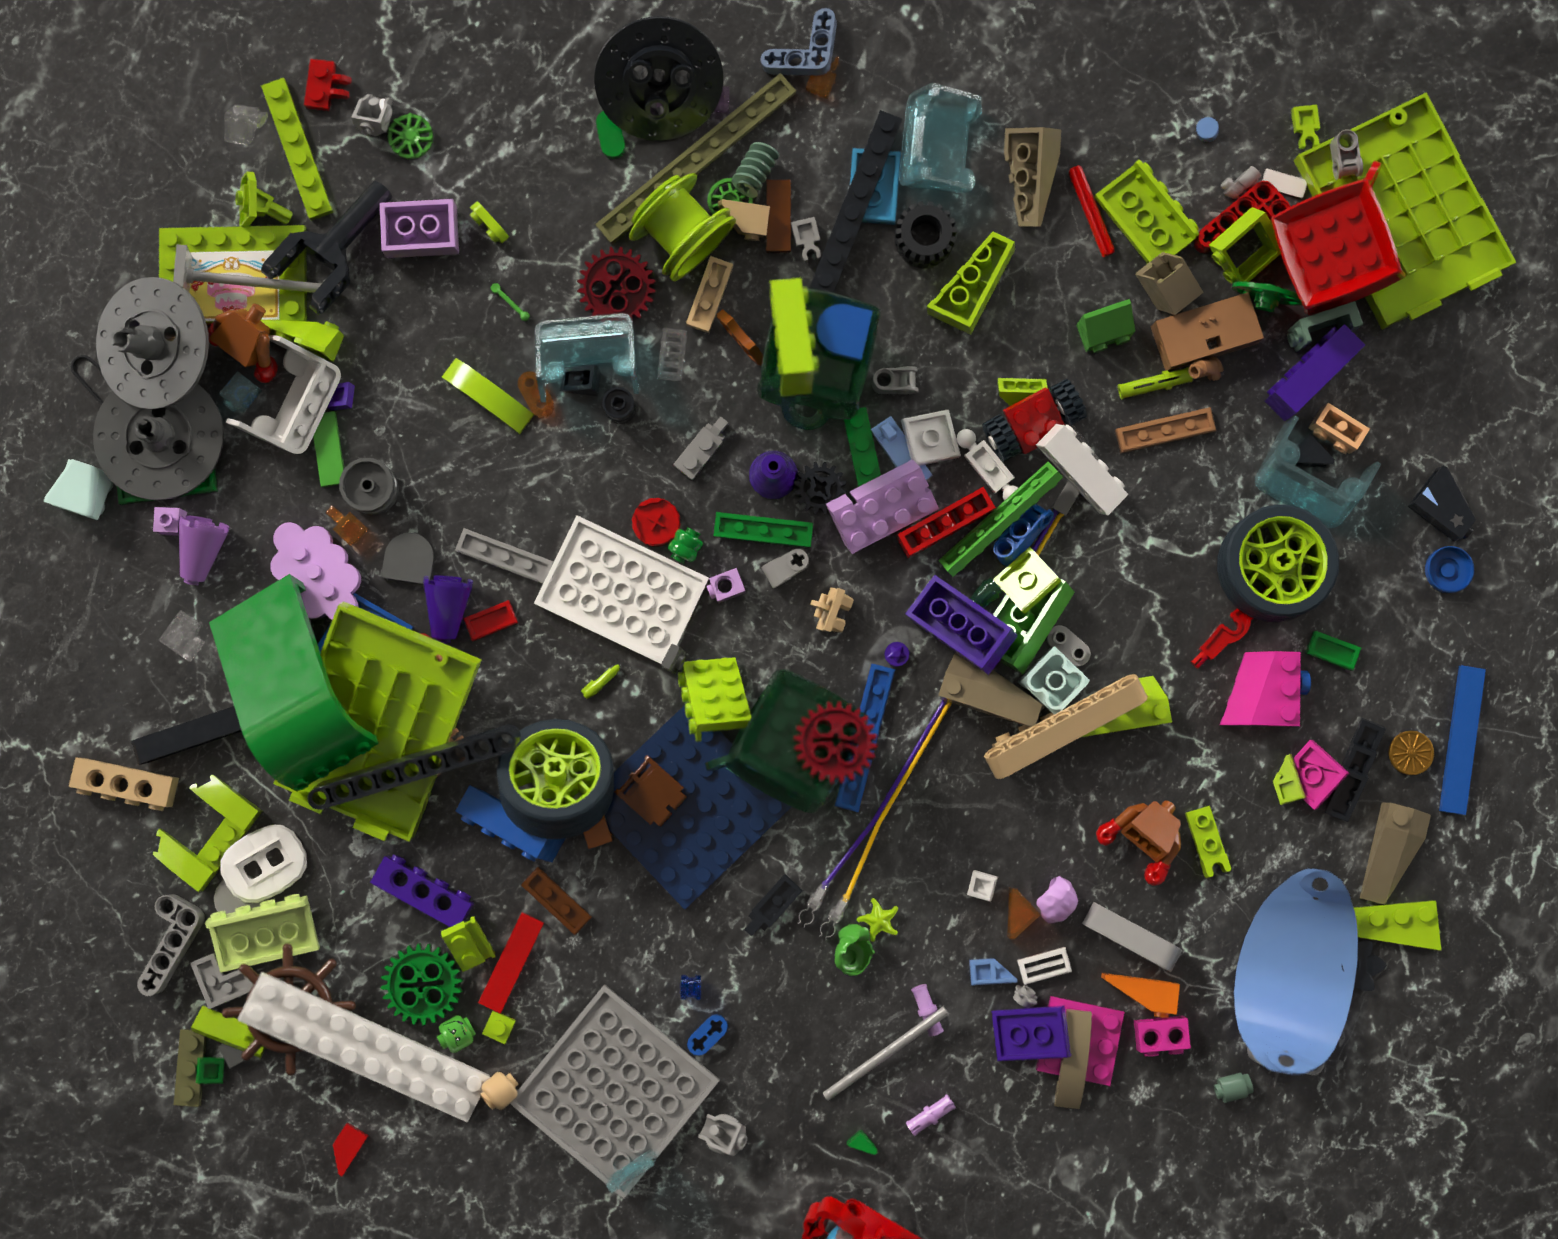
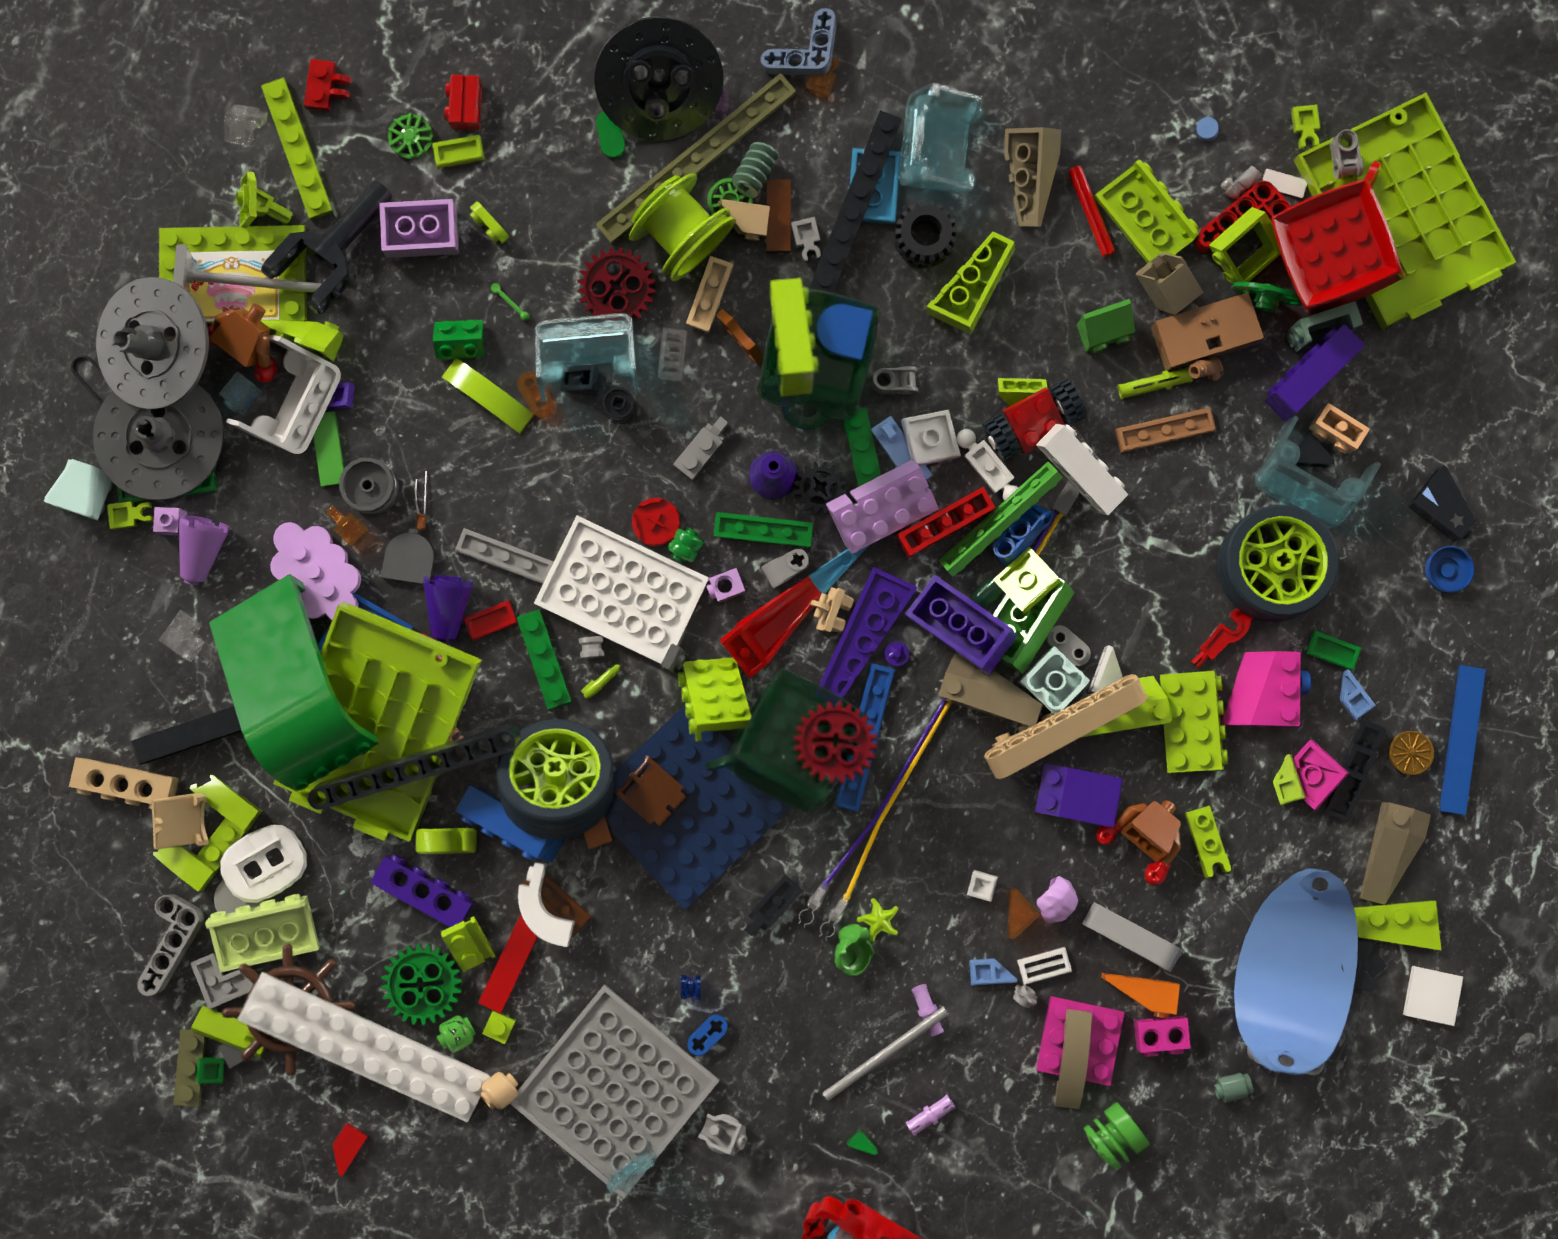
light grey hand [351,94,393,136] -> none
dark purple tile [992,1006,1071,1061] -> none
none -> lime plate [107,501,154,530]
none -> tan piece [152,793,208,849]
none -> piece [415,471,427,531]
none -> lime animal [416,828,477,854]
none -> lime tile [432,135,485,169]
none -> green bracket [433,320,485,359]
none -> red brick [444,75,482,130]
none -> green plate [516,609,572,710]
none -> white arch [518,862,575,947]
none -> light grey wheel [579,636,605,659]
none -> red plate [719,546,868,678]
none -> dark purple wing [812,567,917,708]
none -> dark purple slope [1035,763,1123,828]
none -> bright green wheel [1083,1102,1150,1171]
none -> white slope [1088,645,1123,694]
none -> lime bracket [1160,671,1228,773]
none -> medium blue tile [1339,669,1376,720]
none -> white tile [1403,966,1463,1026]

